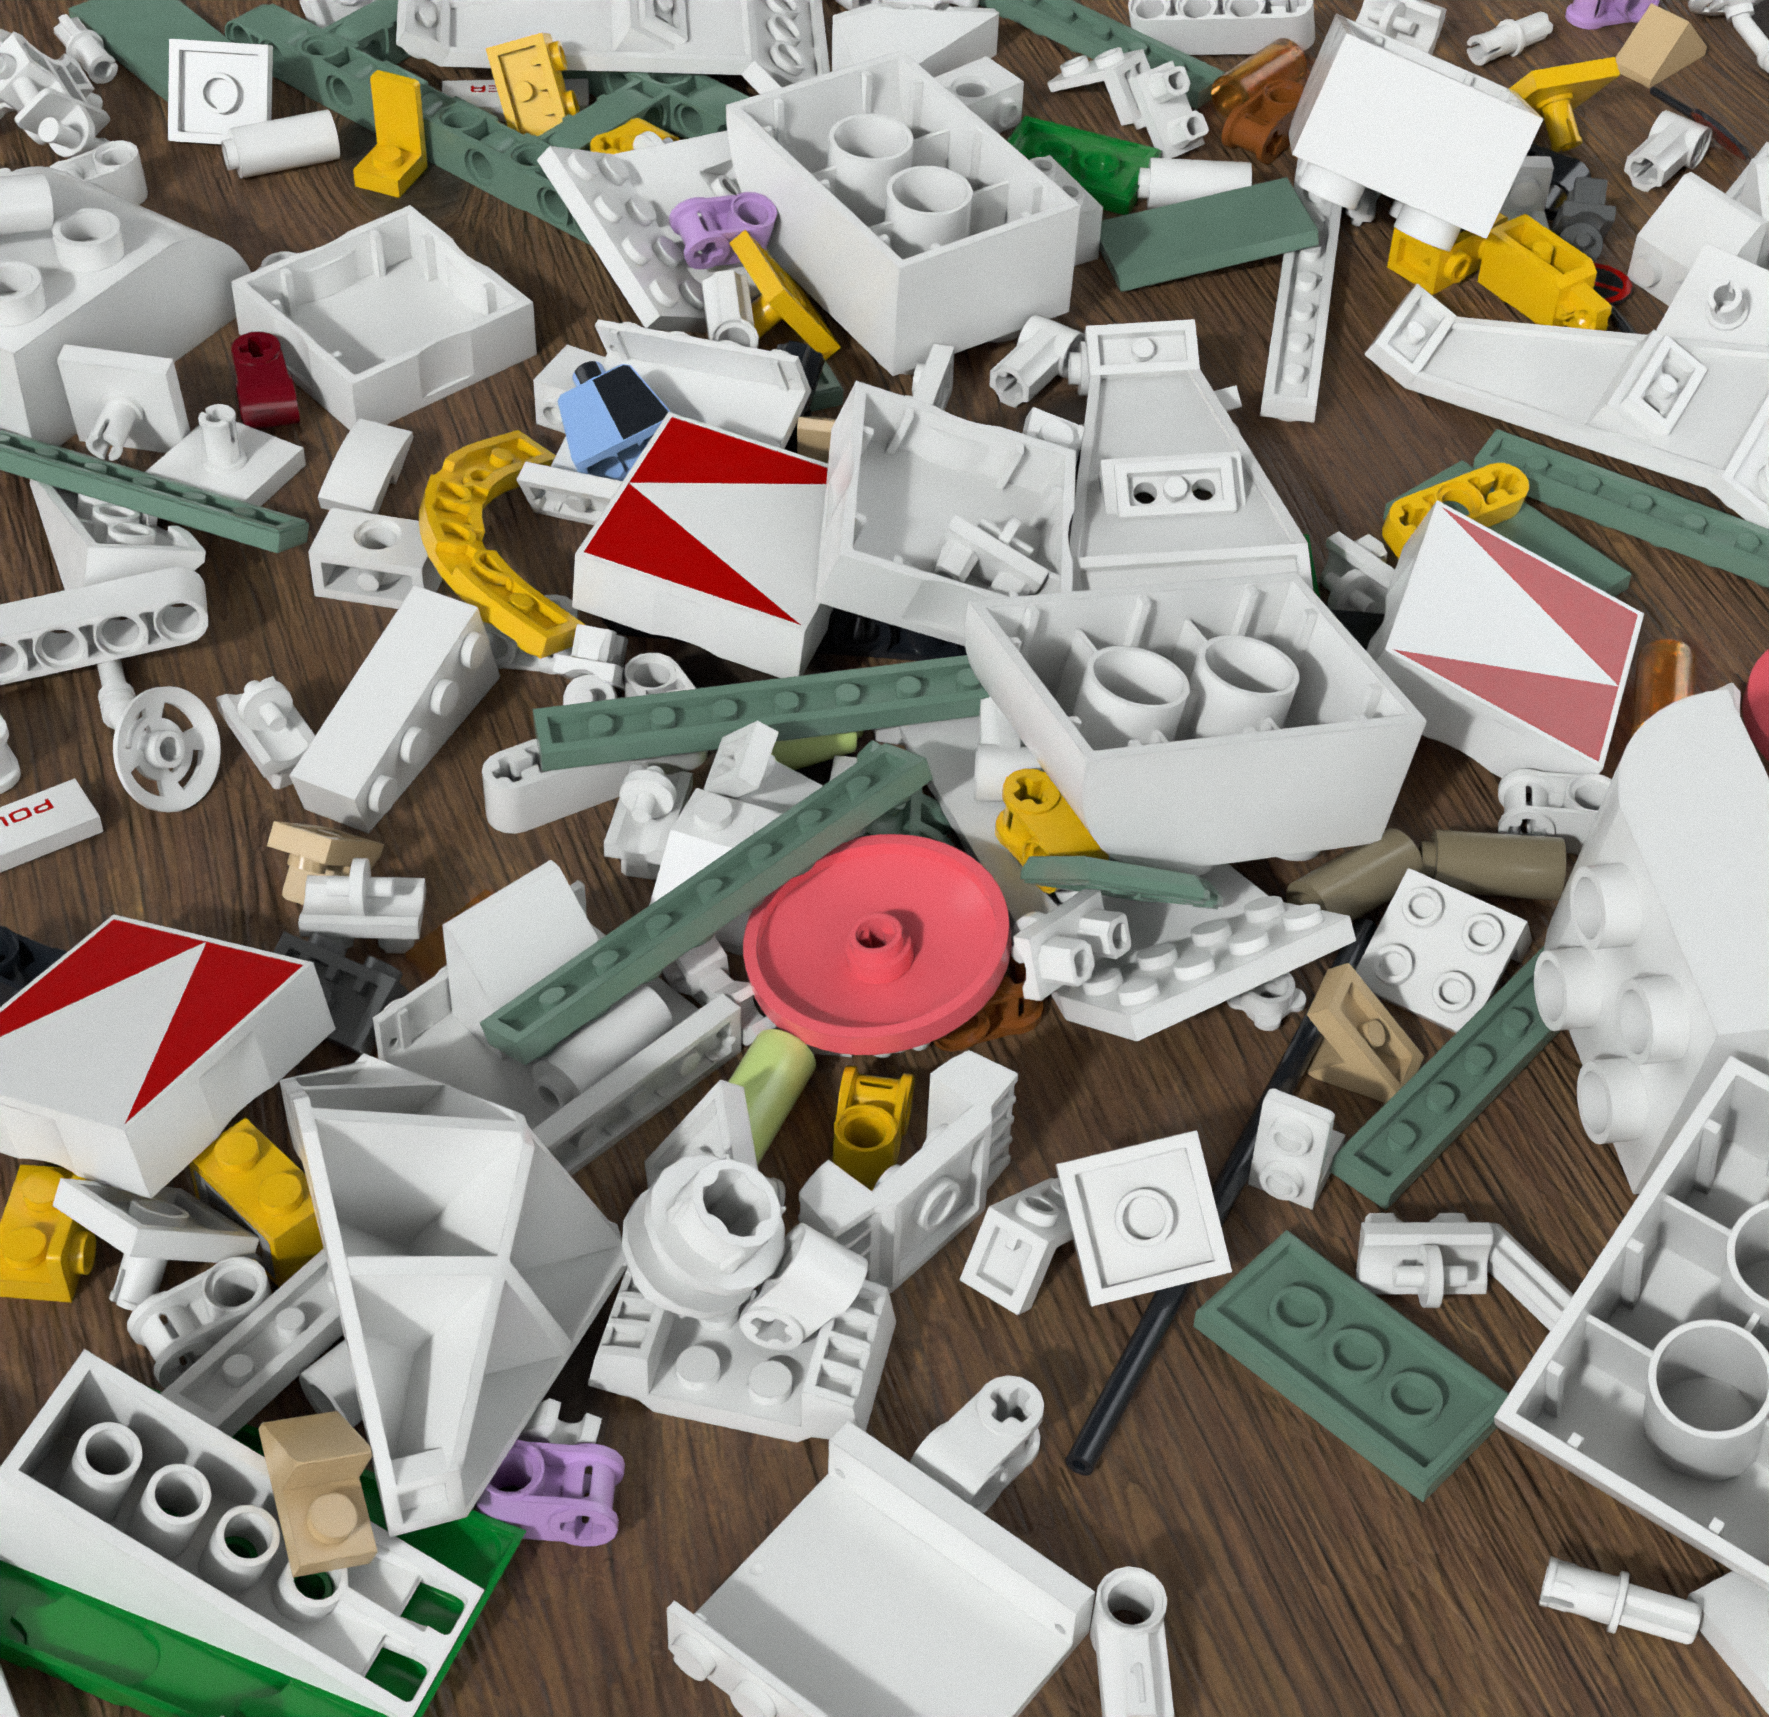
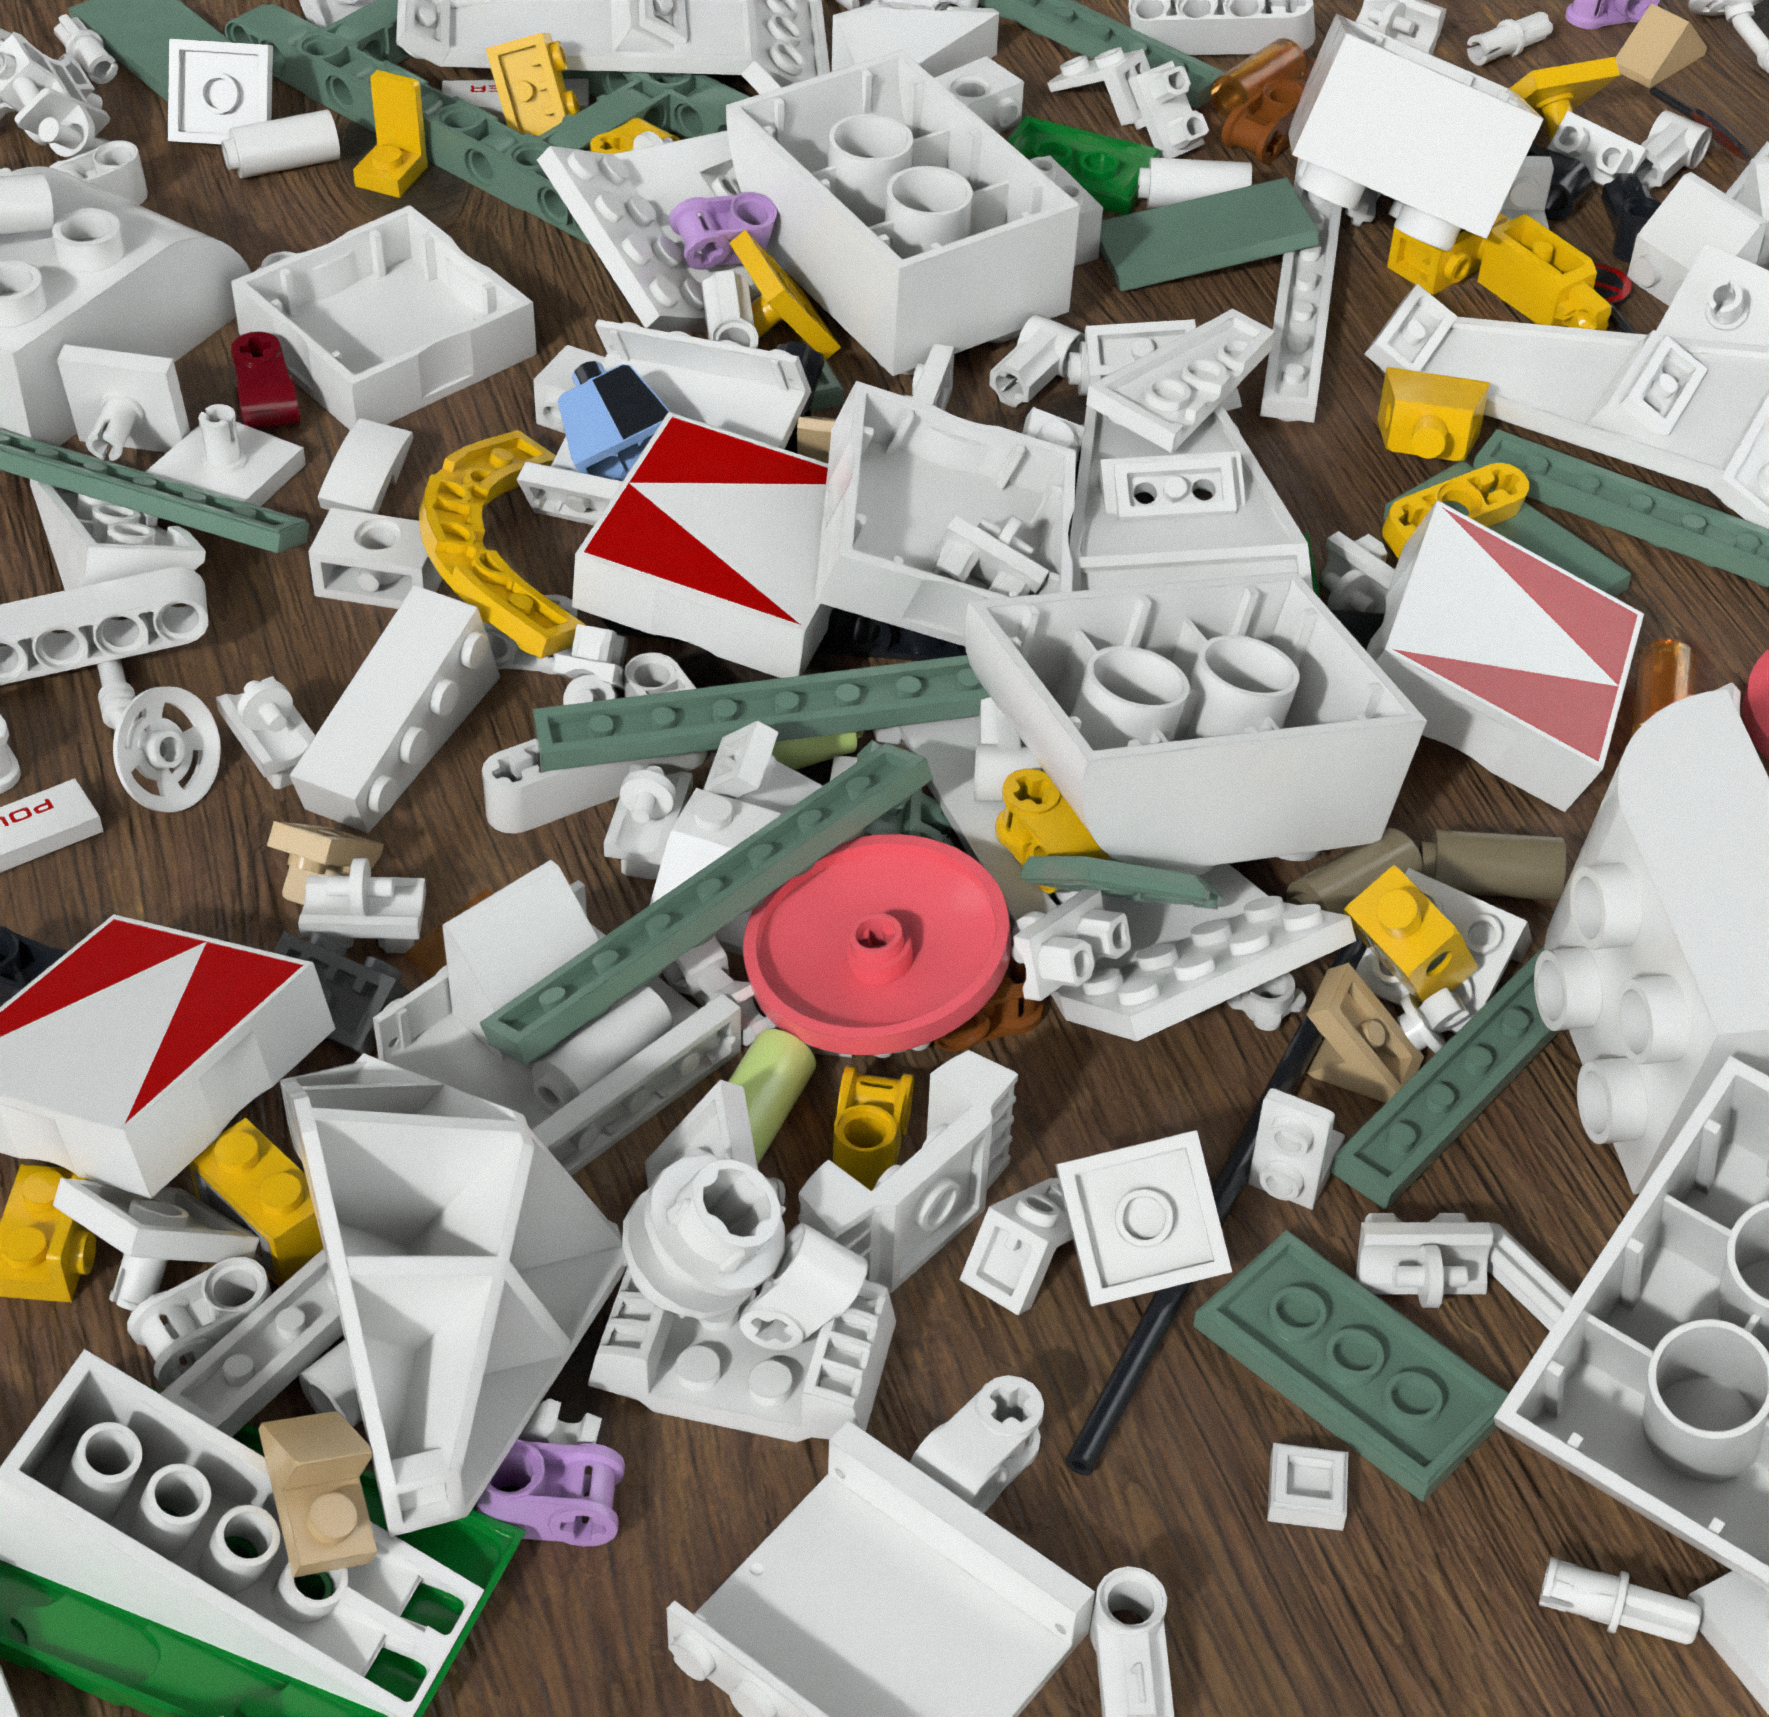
white piece [1498,769,1612,855] -> none
dark grey hips [1551,177,1616,263] -> none
none -> white wing [1086,309,1275,453]
none -> white tile [1267,1443,1348,1531]
none -> yellow torso [1344,865,1479,1004]
none -> yellow torso [1377,367,1490,462]
none -> white plate [1397,987,1471,1054]
none -> white hips [1547,111,1649,187]
none -> black piece [1601,173,1662,263]

